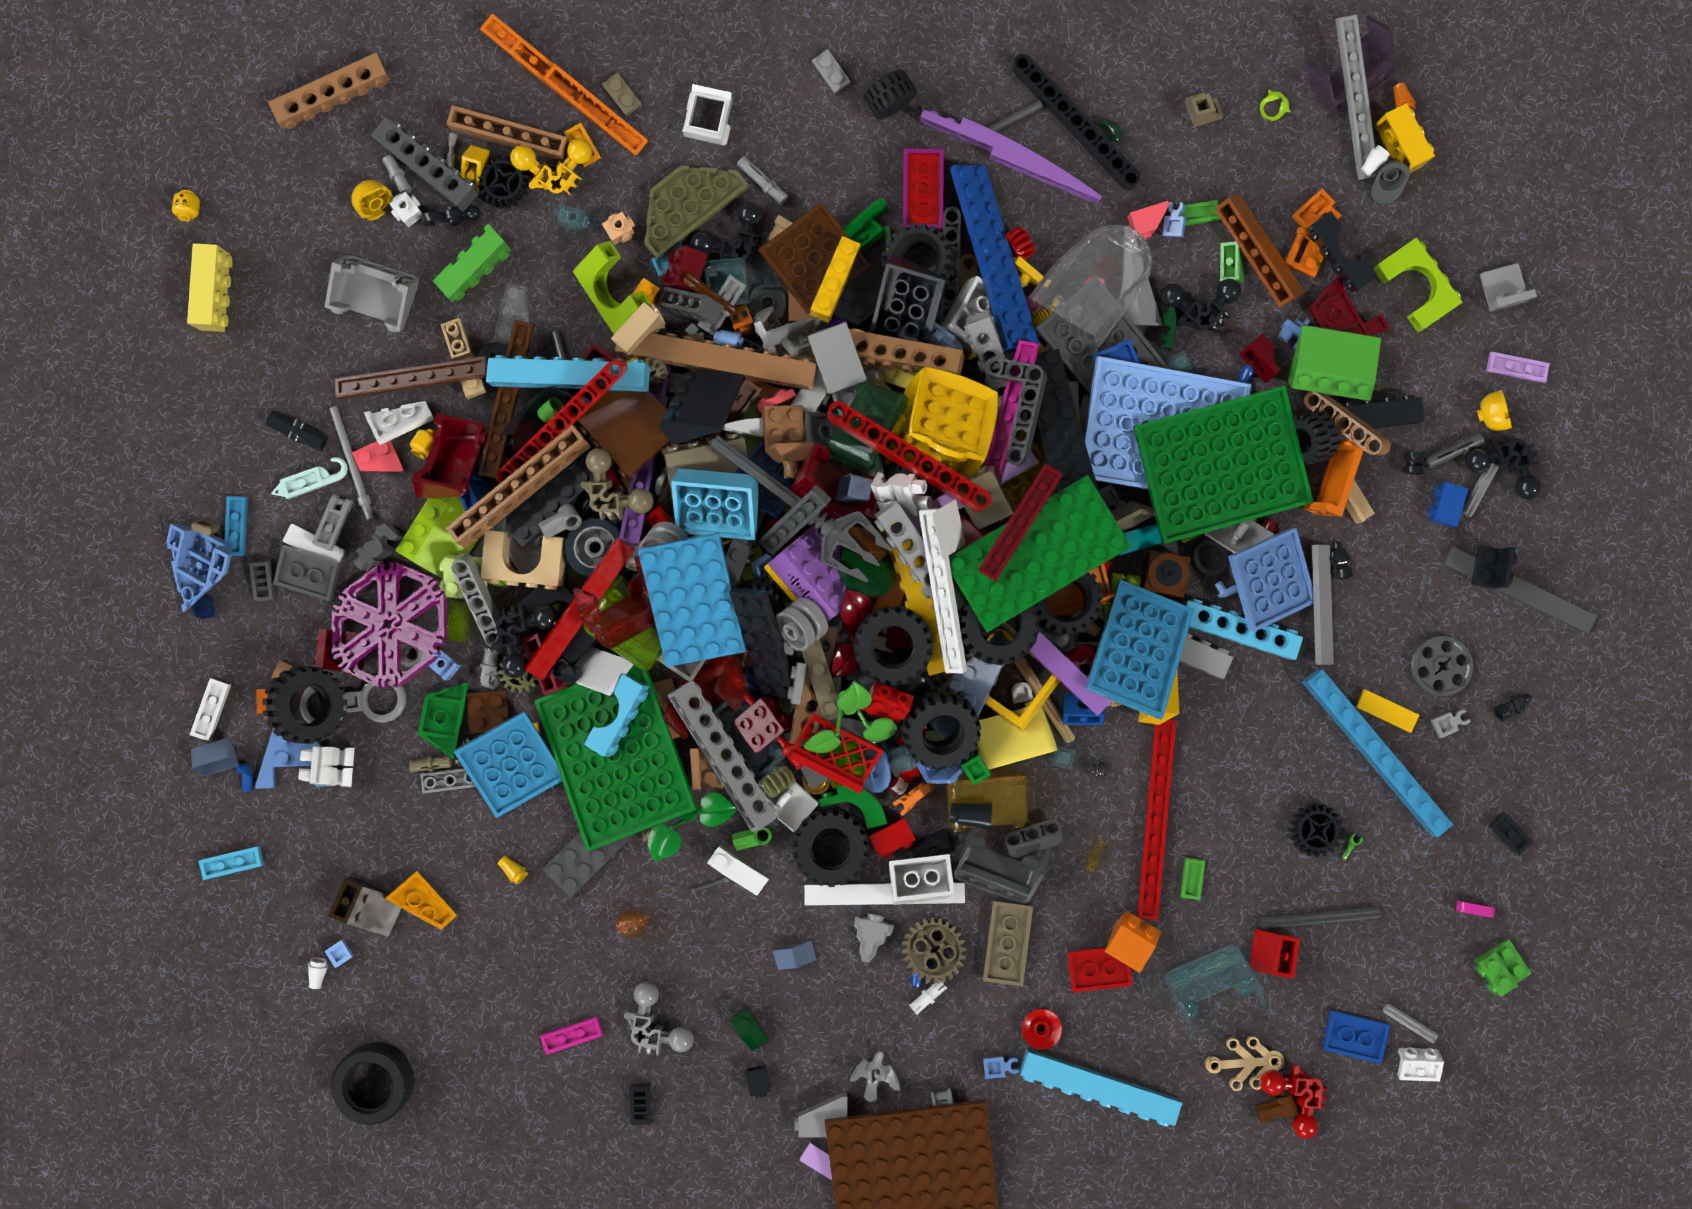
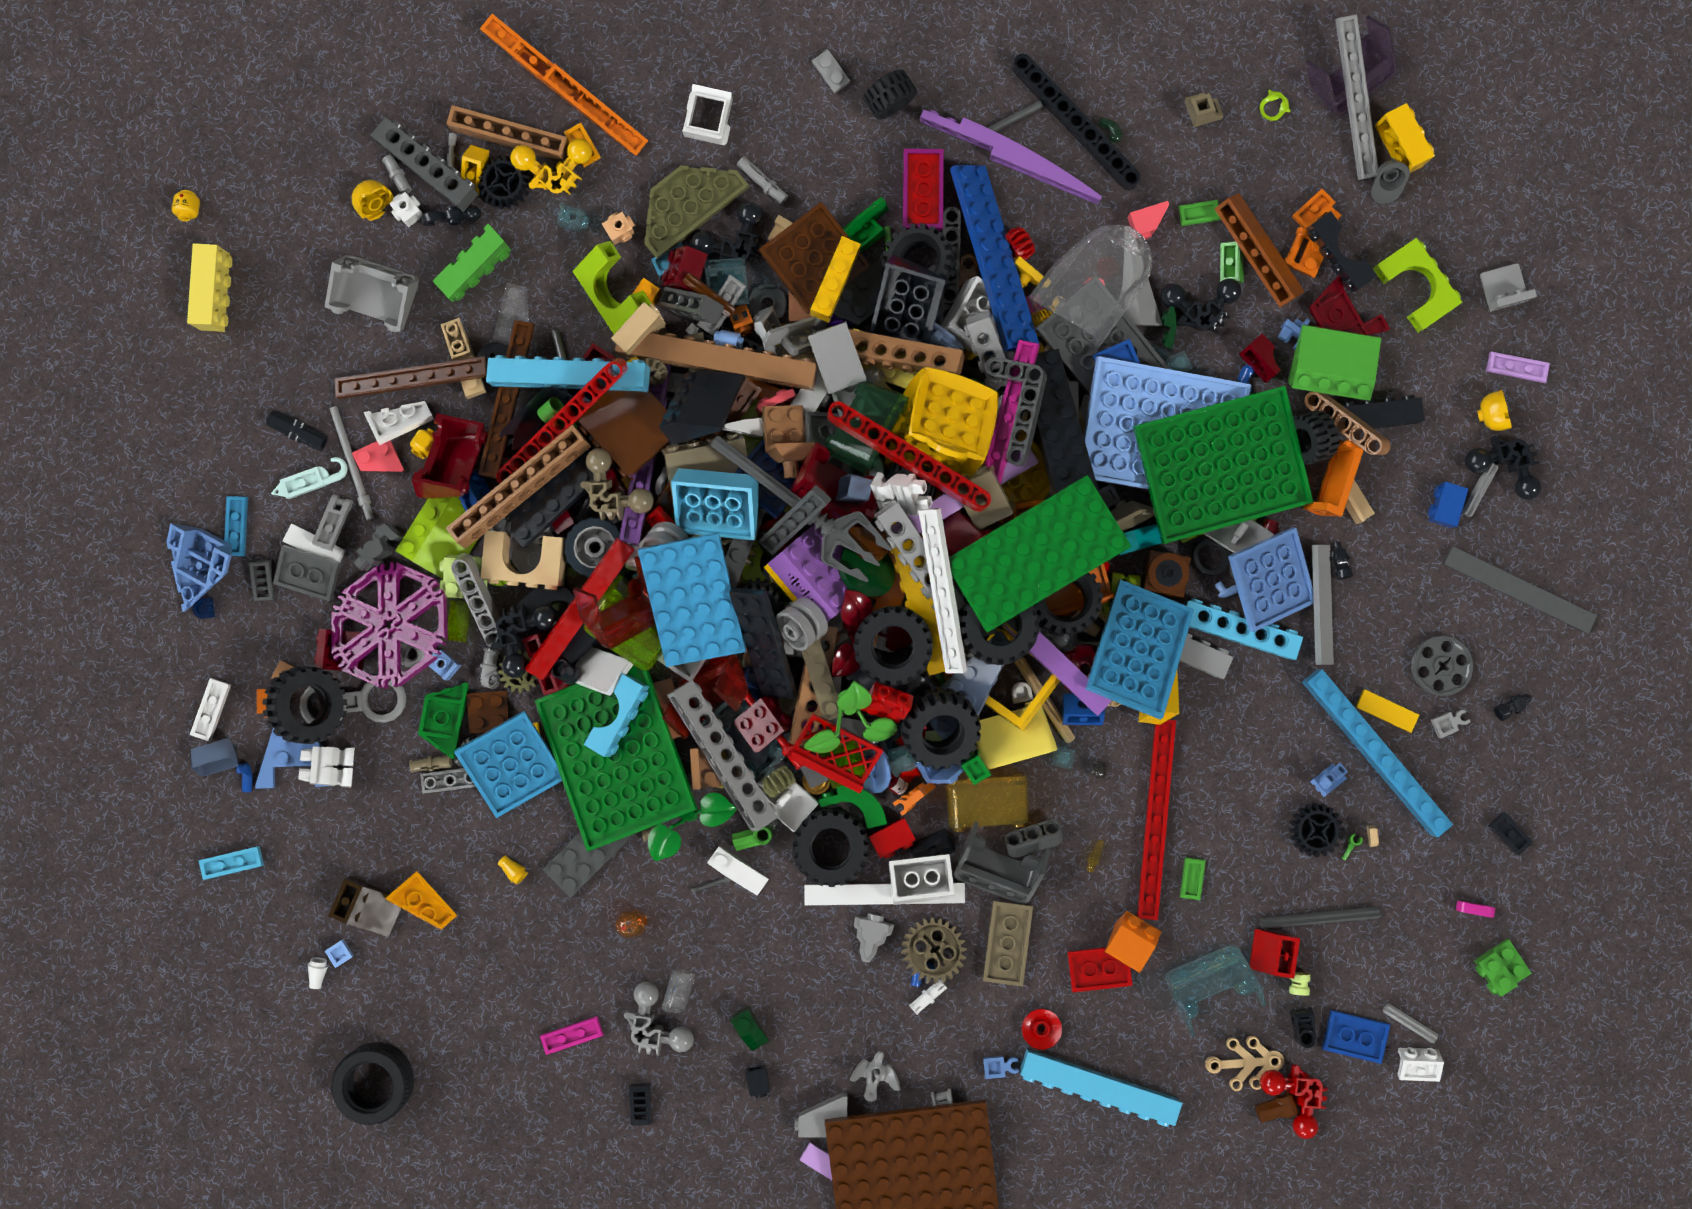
dark tan tile [191,518,220,536] -> none
medium nougat brick [268,53,391,129] -> none
light grey piece [538,504,581,539] -> none
dark tan plate [602,72,642,117] -> none
light blue plate [751,553,772,581] -> none
sand blue slope [773,940,817,970] -> none
light grey plate [787,662,807,705] -> none
white sticker [932,499,966,560] -> none
black plant [949,802,992,831] -> none
dark red plate [978,463,1063,582] -> none
medium blue plate [1162,202,1186,238] -> none
white cone [1360,145,1390,176] -> none
orange cone [1393,83,1416,110] -> none
black wheel [1403,452,1425,475] -> none
dark grey pin [1424,433,1485,469] -> none
black bracket [1471,545,1517,589] -> none
none -> clear bracket [661,969,695,1013]
none -> yellowish green wheel [1289,972,1310,996]
none -> black piece [1290,1007,1317,1048]
none -> medium blue hips [1310,763,1348,797]
none -> tan tile [1367,825,1379,847]

